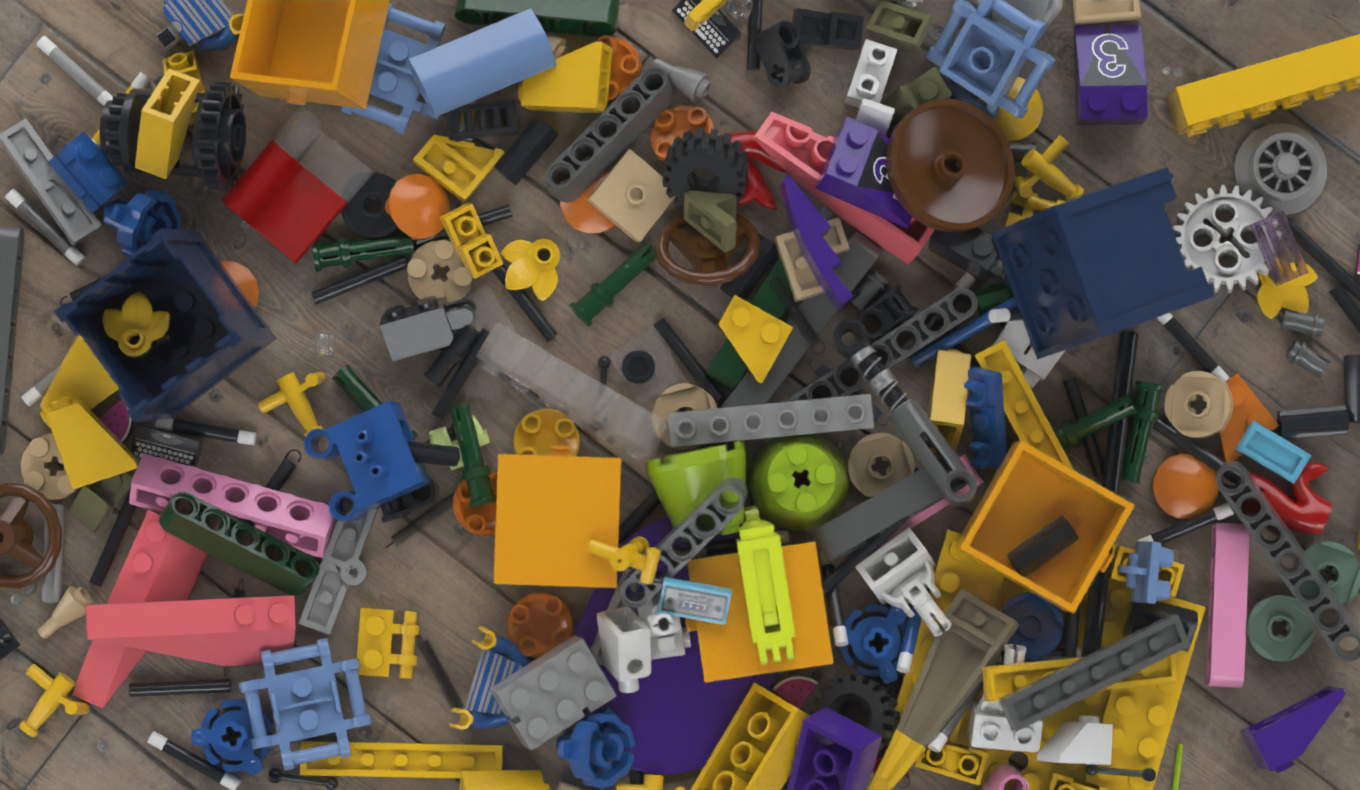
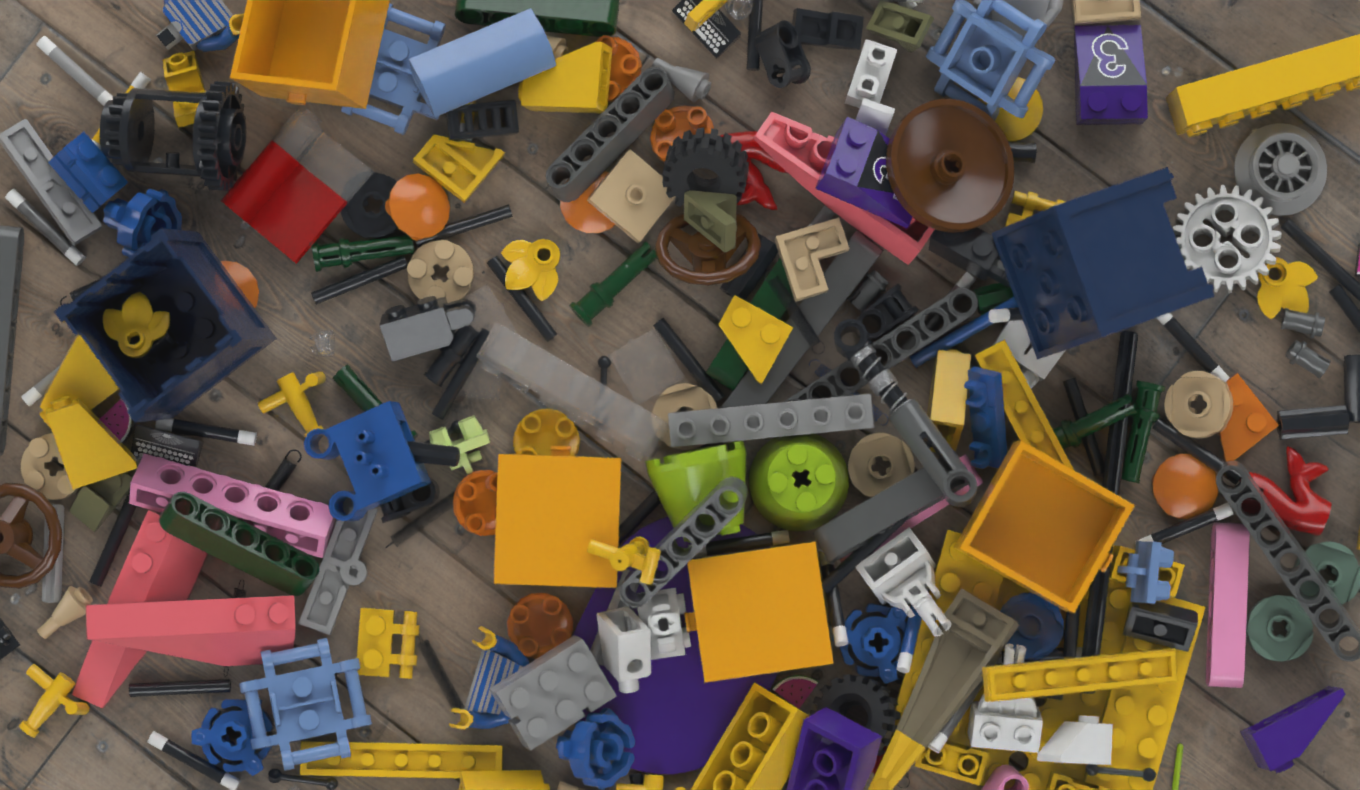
yellow slope [135,68,200,179] -> none
yellow slope [439,203,503,279] -> none
dark green pin [449,404,497,508] -> none
black axle [494,116,559,186] -> none
black tile [622,350,655,384] -> none
tile [658,577,732,625] -> none
neon yellow hinge [736,506,796,665] -> none
dark purple slope [780,175,853,310] -> none
olive slope [882,66,955,126] -> none
dark grey plate [999,614,1191,732] -> none
black axle [1006,515,1079,578] -> none
yellow piece [1013,135,1084,201] -> none
medium azure tile [1235,420,1312,484] -> none
tile [1250,211,1309,286] -> none

